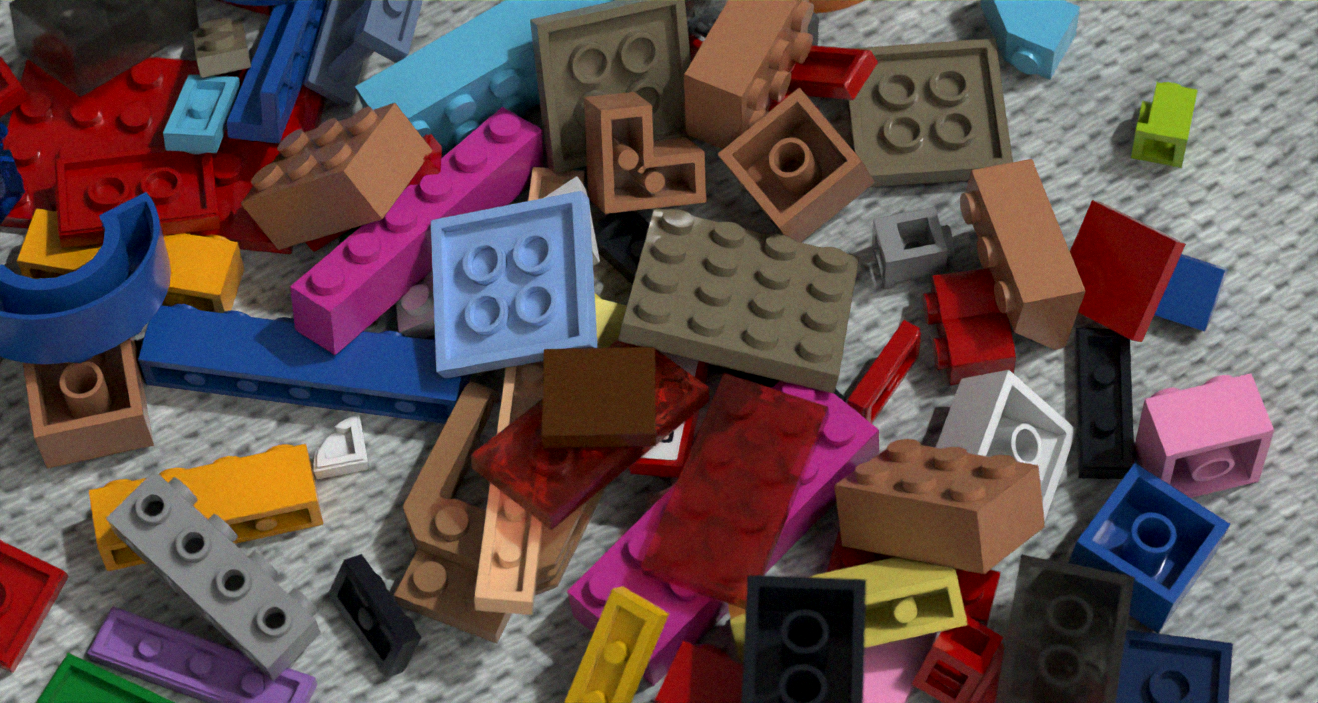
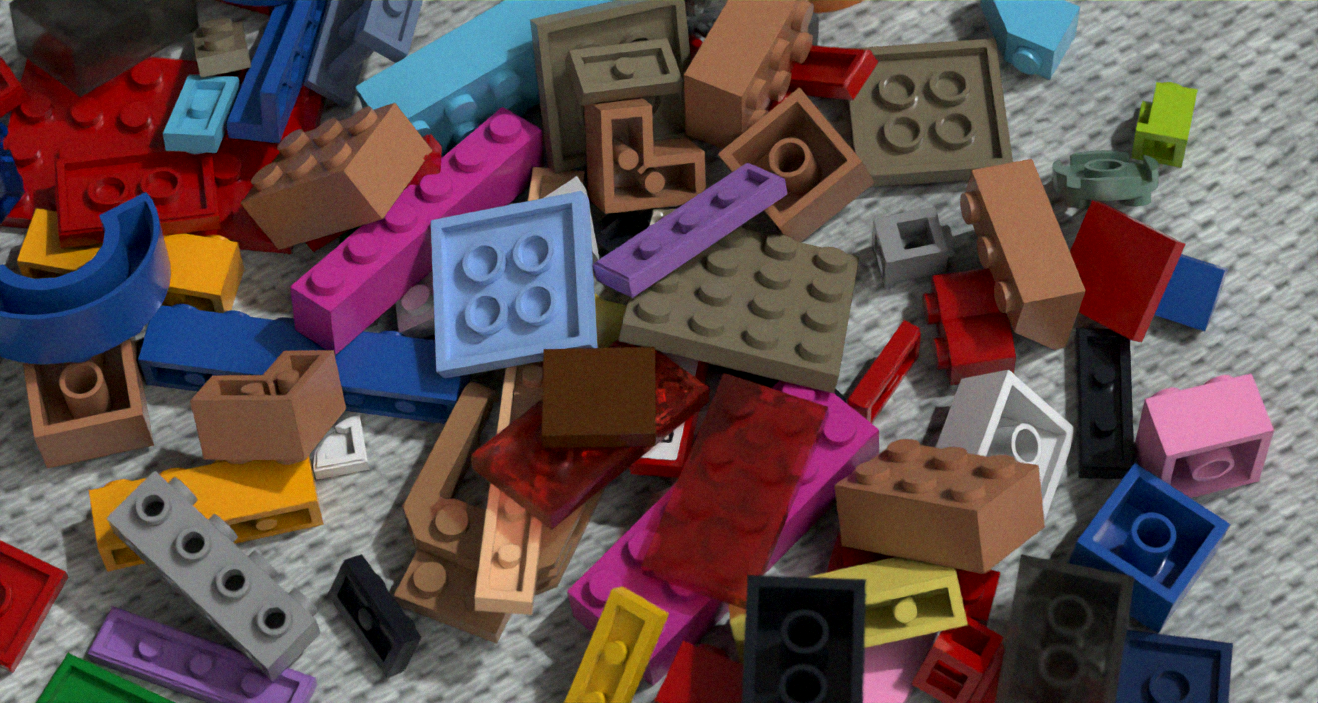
none -> nougat brick [190,350,346,465]
none -> dark tan plate [565,38,683,106]
none -> medium lavender tile [592,162,787,298]
none -> sand green plate [1052,150,1159,209]

